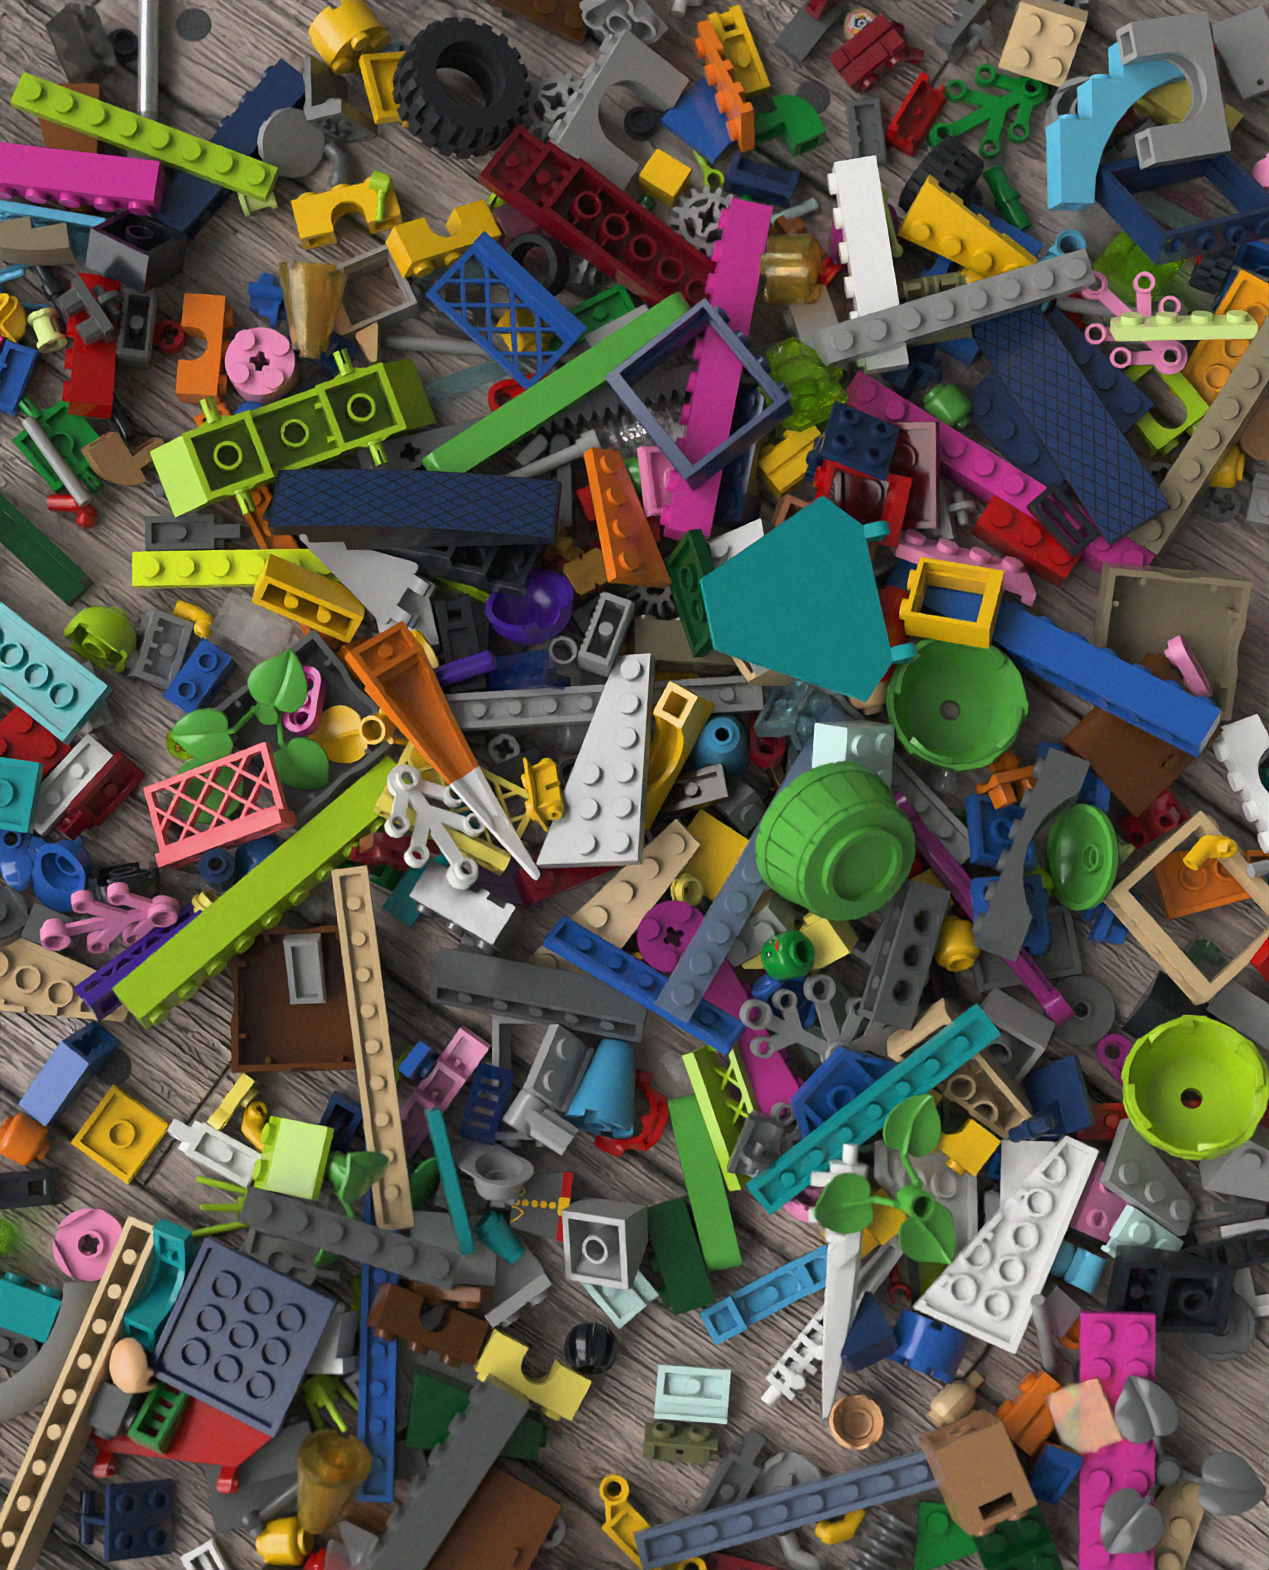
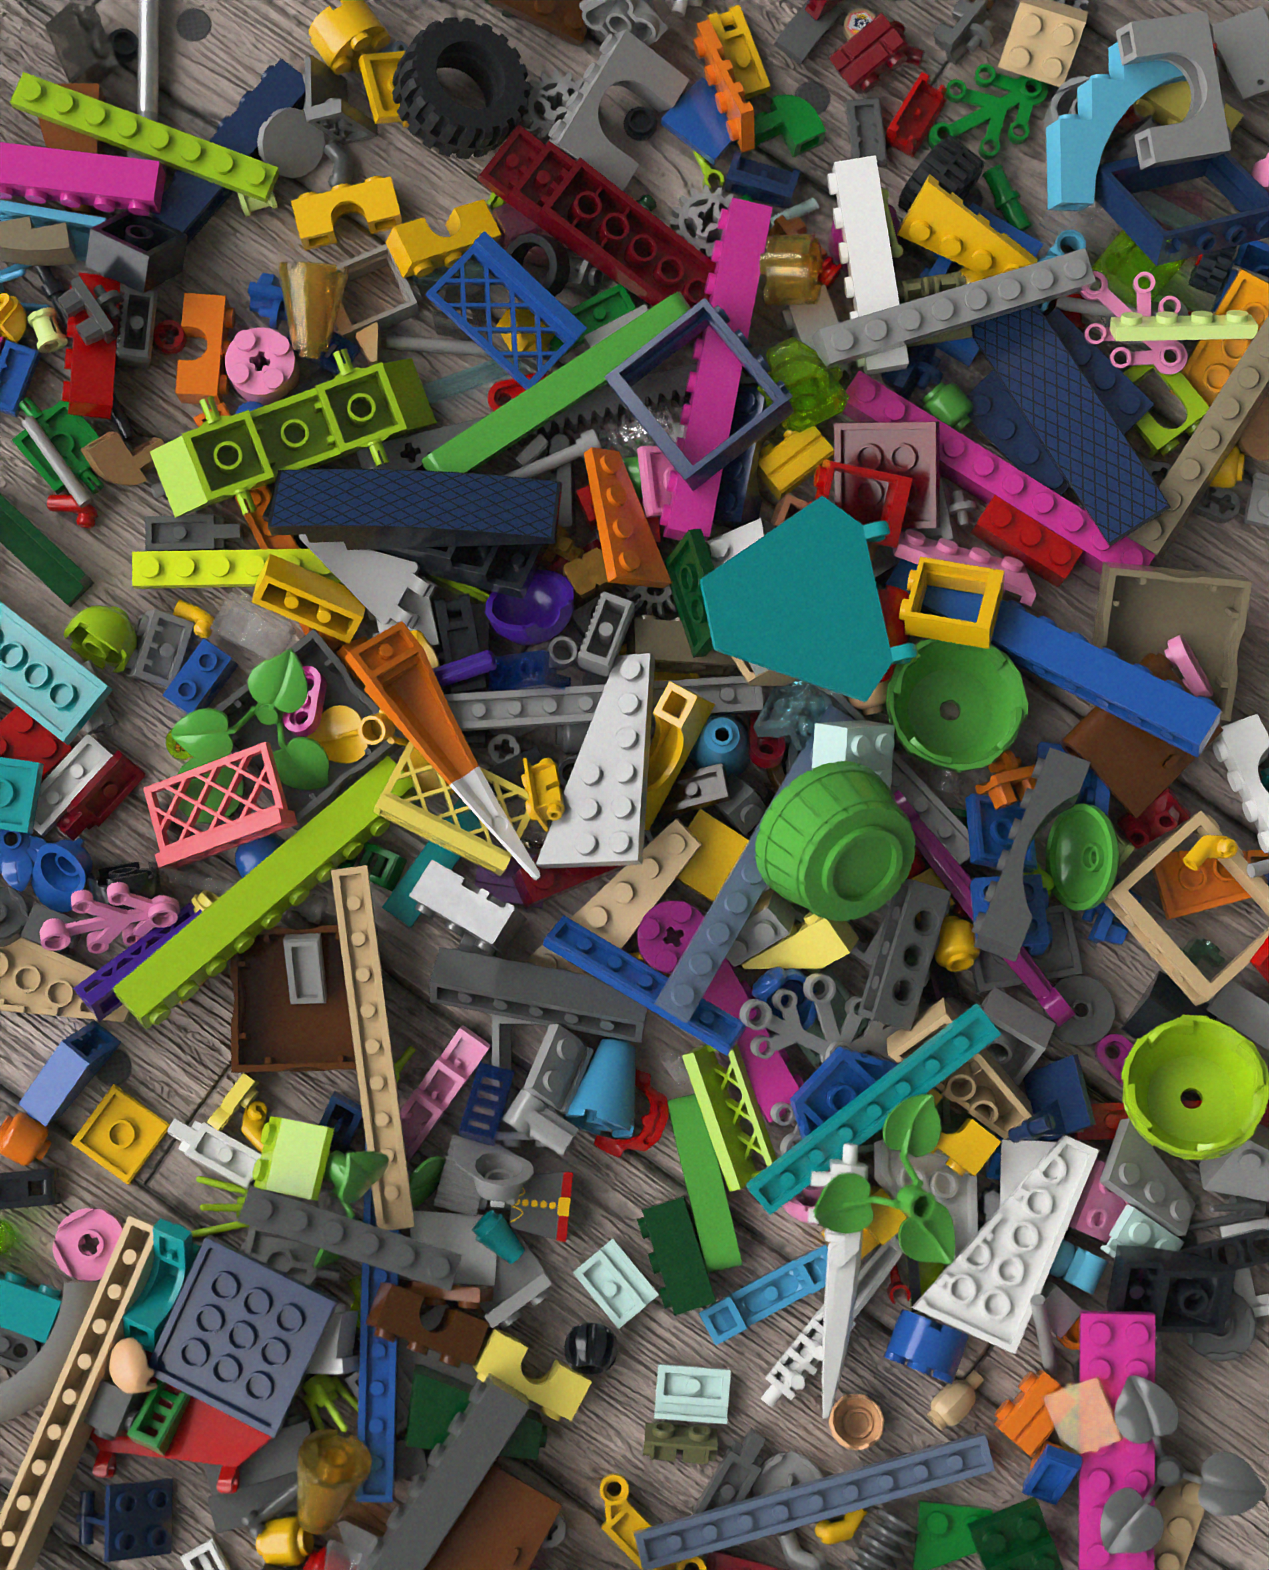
dark blue brick [199,848,240,891] -> none
dark red plate [350,832,440,871] -> none
lime hand [369,170,392,222] -> none
white plant [385,764,486,890] -> none
blue plate [399,1041,441,1083] -> none
teal tile [424,1106,476,1256] -> none
light grey slope [562,1196,648,1290] -> none
yellow panel [638,149,692,209] -> none
light yellow plate [671,873,704,906] -> none
dark grey hips [727,1110,784,1178] -> none
green head [761,930,815,981] -> none
dark blue plate [804,400,900,482] -> none
dark blue slope [840,1291,899,1374] -> none
medium nougat container [918,1408,1037,1536] -> none
black tile [1026,482,1101,559] -> none

